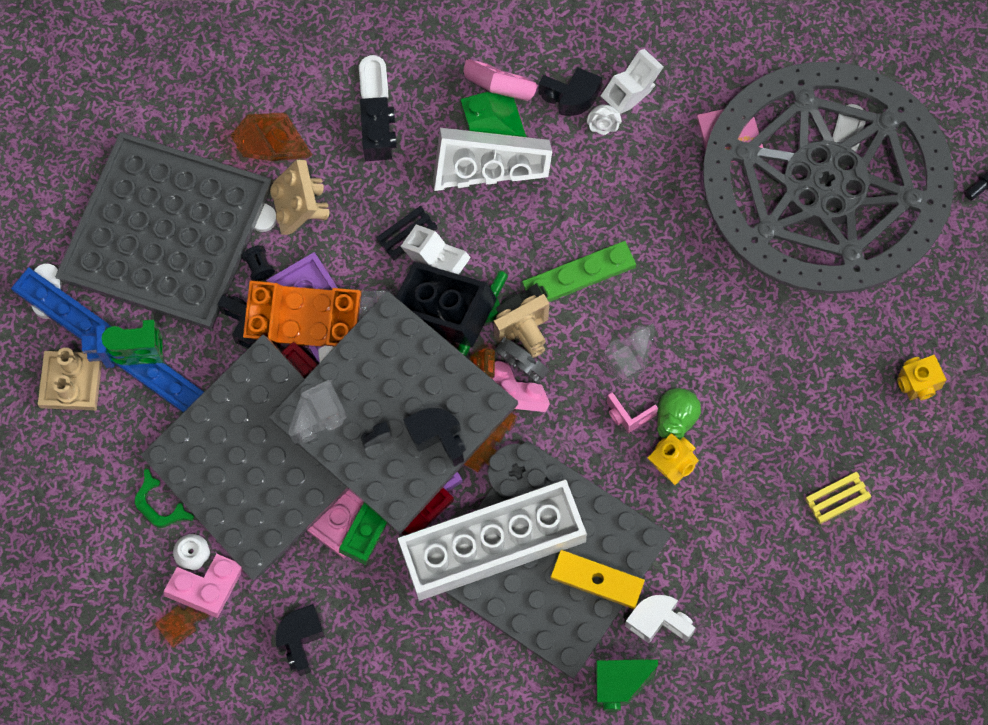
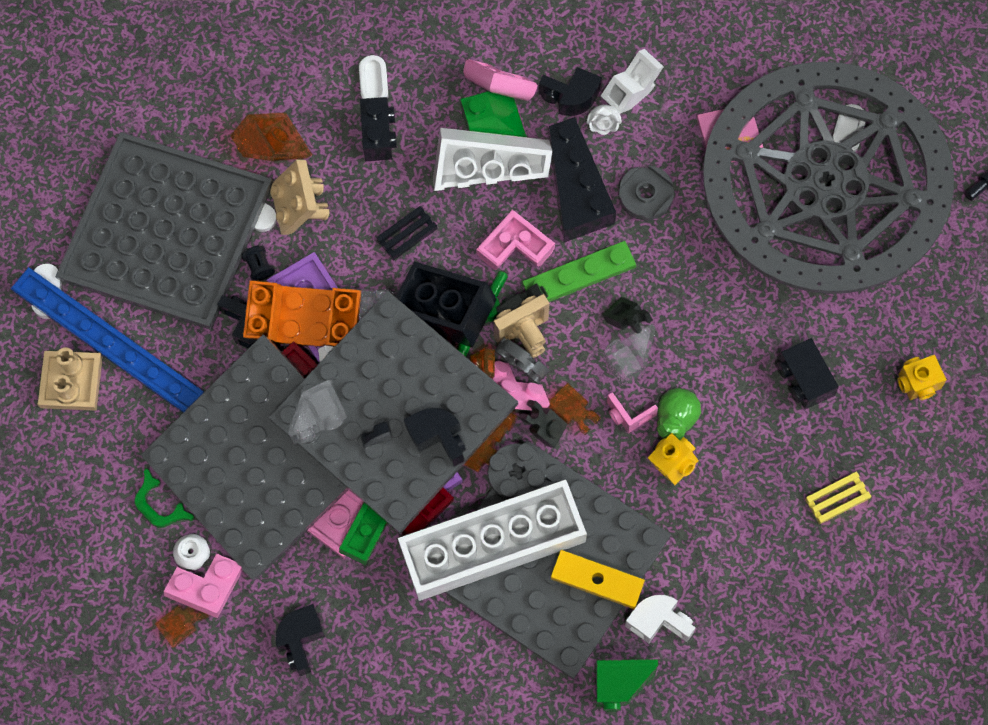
green hips [81,320,163,368] -> none
white brick [401,225,471,274] -> none
none -> bright pink brick [476,210,555,270]
none -> pearl dark grey plate [519,400,568,448]
none -> black wedge [549,117,616,242]
none -> clear orange plate [549,383,601,436]
none -> pearl dark grey plate [602,296,653,334]
none -> dark grey plate [619,166,674,222]
none -> black brick [777,338,839,410]

